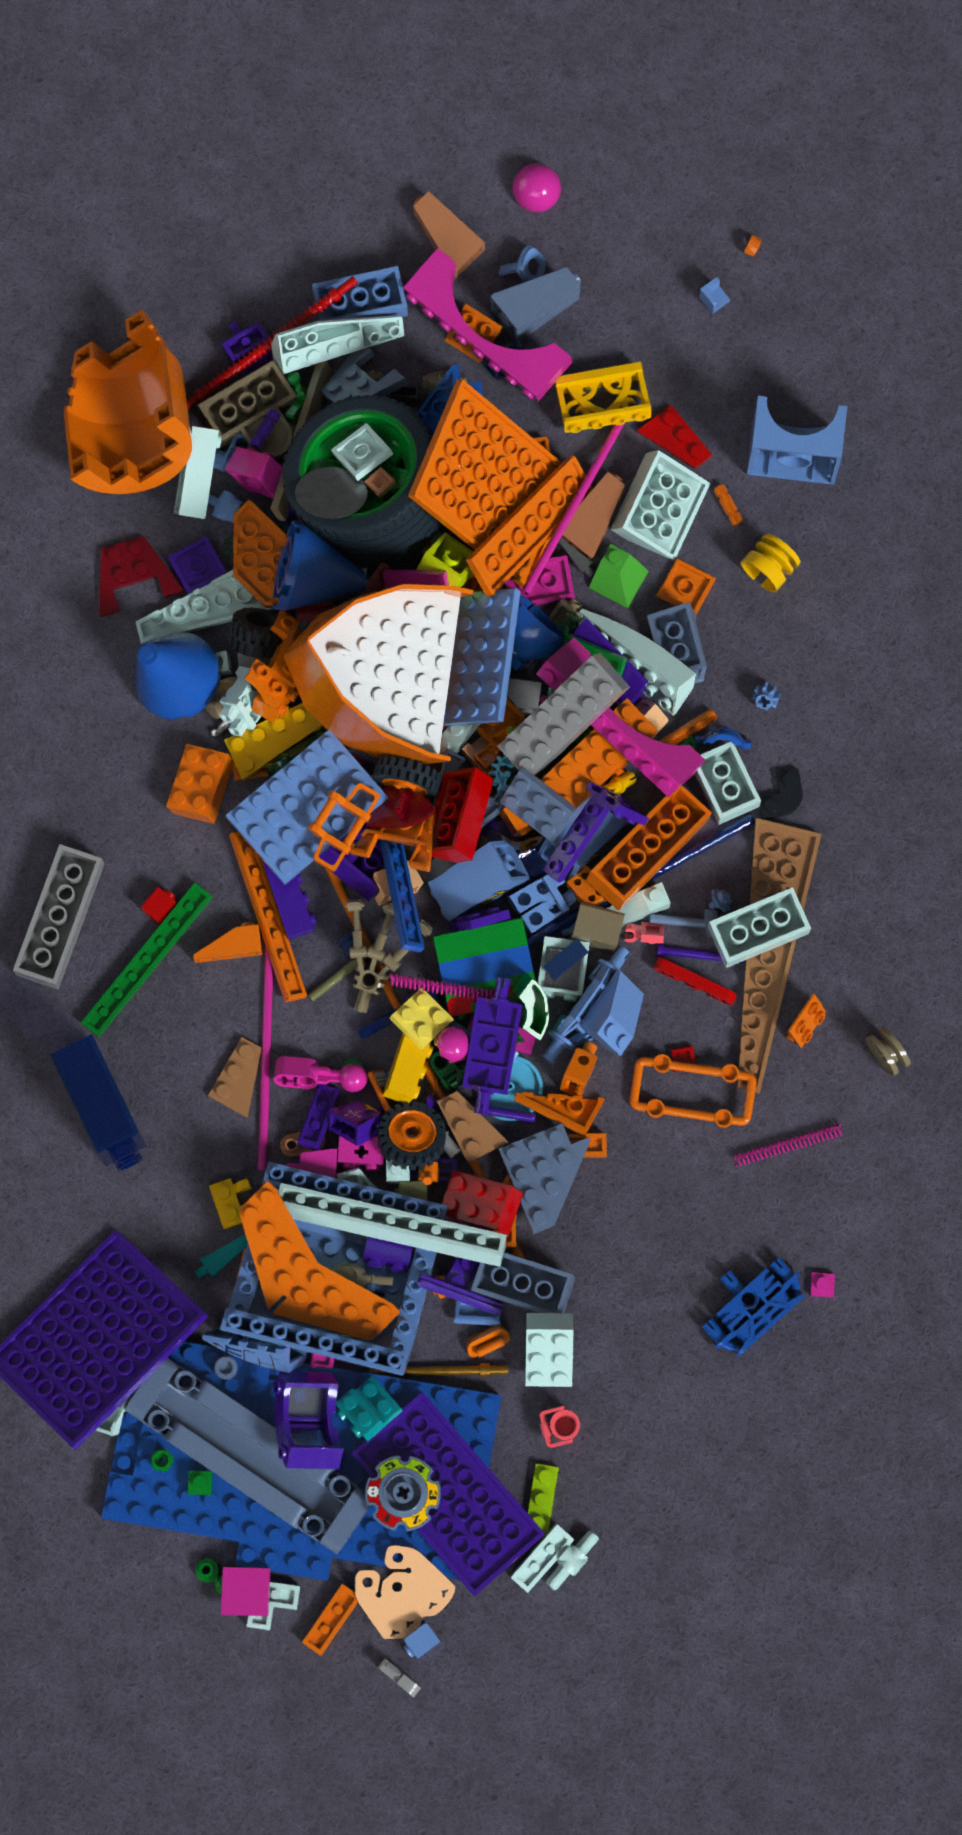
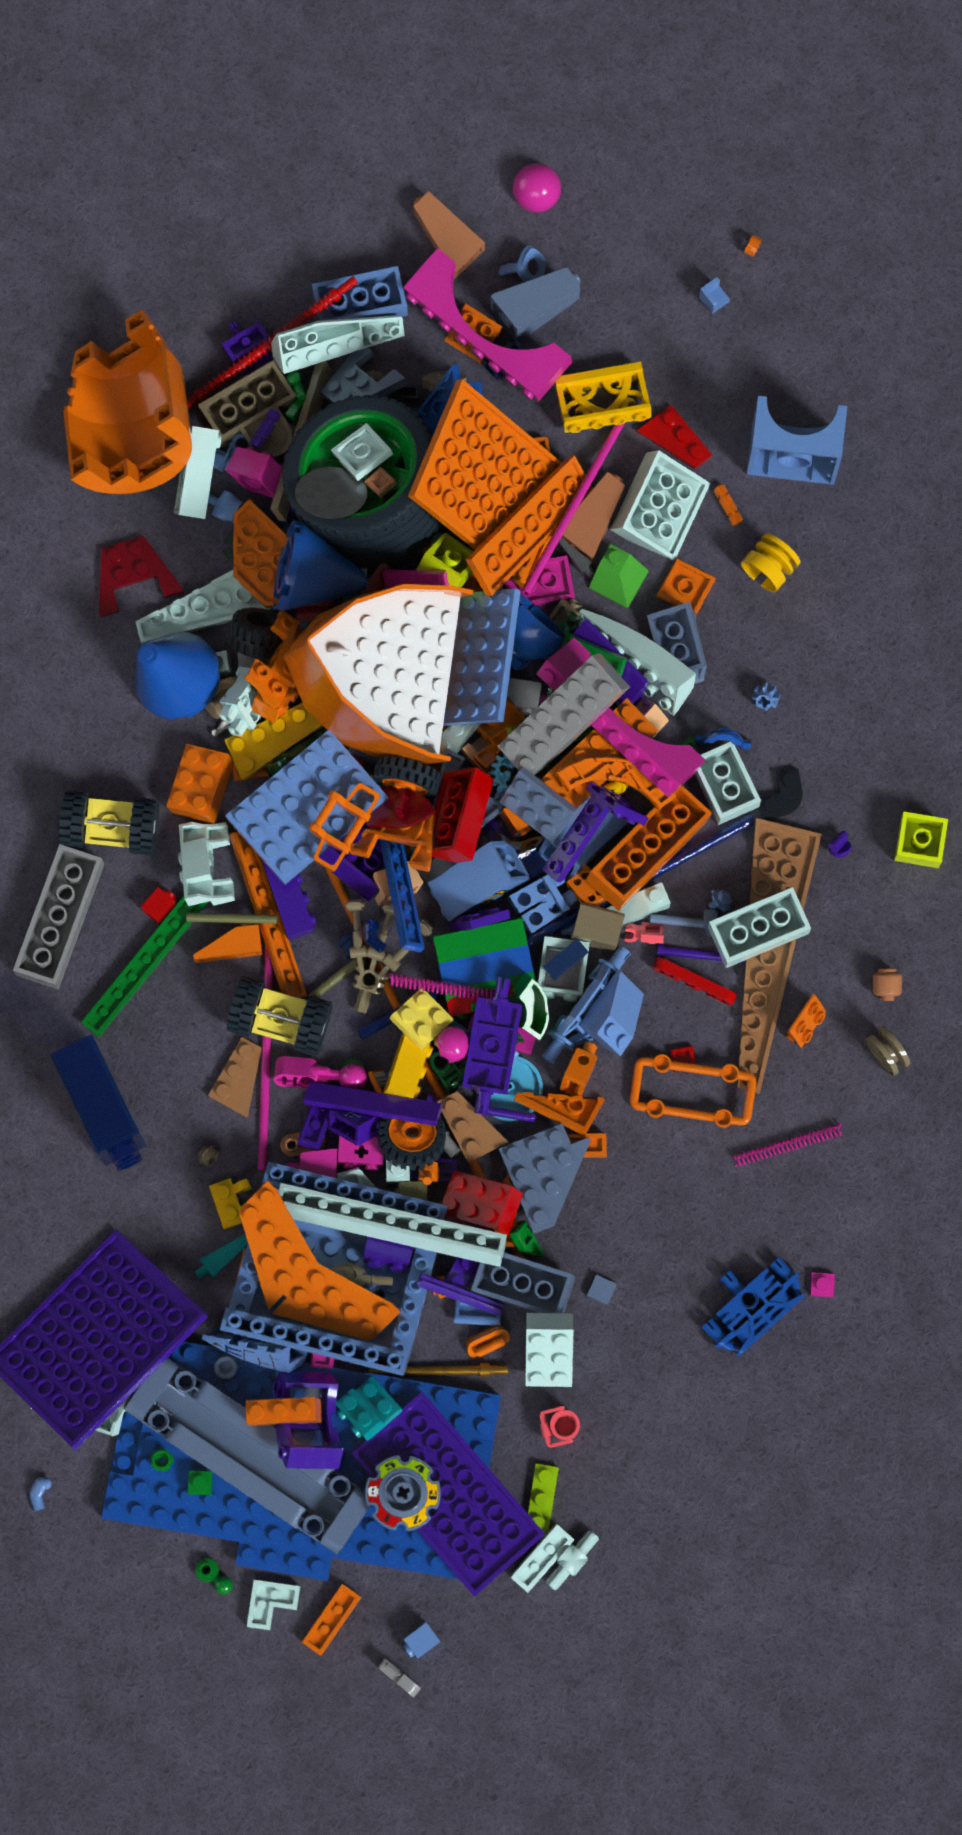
dark purple plate [167,536,227,595] -> none
dark pink tile [221,1567,271,1616] -> none
light nougat piece [355,1545,455,1639] -> none
orange axle [659,709,717,745] -> none
none -> medium blue arm [29,1477,51,1512]
none -> plate [59,790,159,856]
none -> light aqua bracket [178,822,235,906]
none -> olive bar [186,913,278,924]
none -> dark tan plate [198,1145,219,1167]
none -> plate [226,976,333,1057]
none -> orange arch [246,1397,322,1426]
none -> dark purple tile [303,1082,442,1126]
none -> clear blue arm [363,919,386,953]
none -> green tile [509,1220,545,1258]
none -> orange tile [555,757,677,810]
none -> sand blue tile [587,1275,617,1306]
none -> dark purple plate [828,831,852,858]
none -> nougat head [873,968,902,1001]
none -> neon yellow brick [894,812,948,868]

